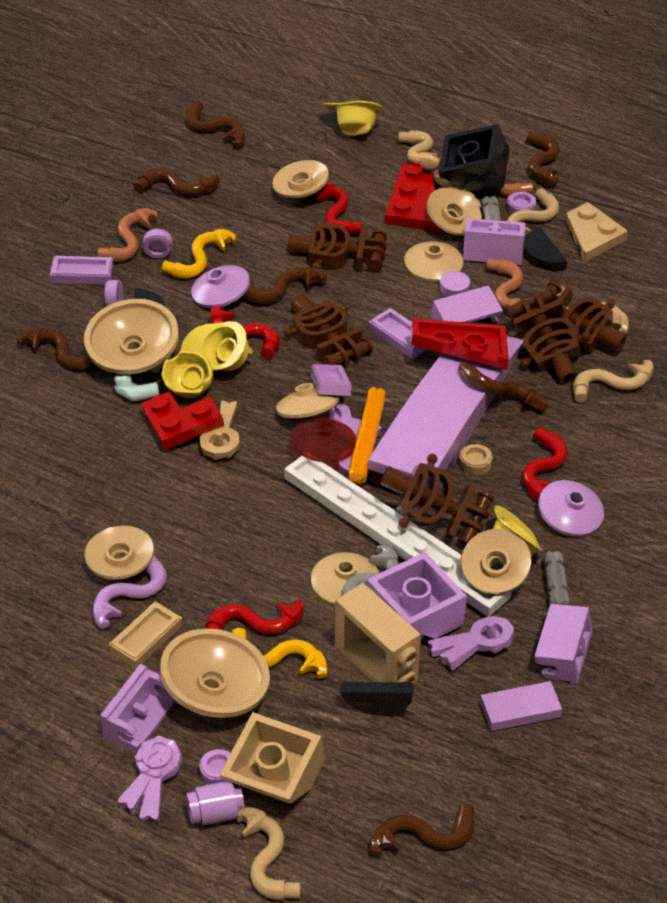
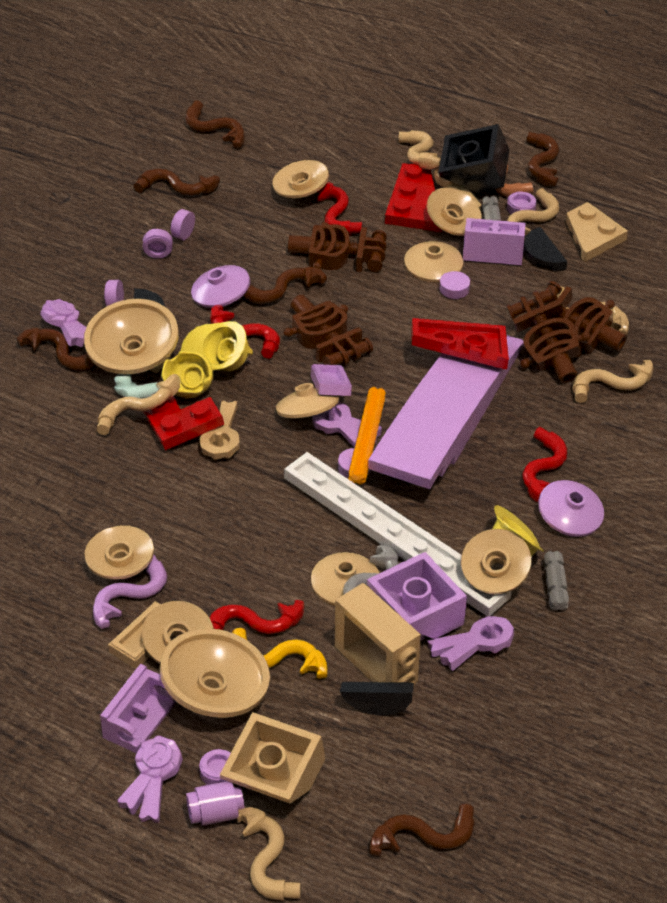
lavender tile [50,256,114,285] -> none
nougat animal [98,208,158,263] -> none
yellow animal [161,229,237,279] -> none
clear red dish [291,418,357,463] -> none
light yellow piece [323,101,383,136] -> none
lavender tile [368,308,427,359] -> none
reddish brown torso [380,454,494,546] -> none
lavender hinge [430,285,503,324] -> none
reddish brown animal [458,362,548,411] -> none
tan tile [459,444,493,476] -> none
lavender tile [480,681,562,731] -> none
nougat animal [486,258,527,318] -> none
lavender hinge [534,604,593,685] -> none
none -> lavender piece [40,299,86,347]
none -> tan animal [97,374,180,435]
none -> tan dish [142,601,213,664]
none -> lavender tile [171,209,195,240]

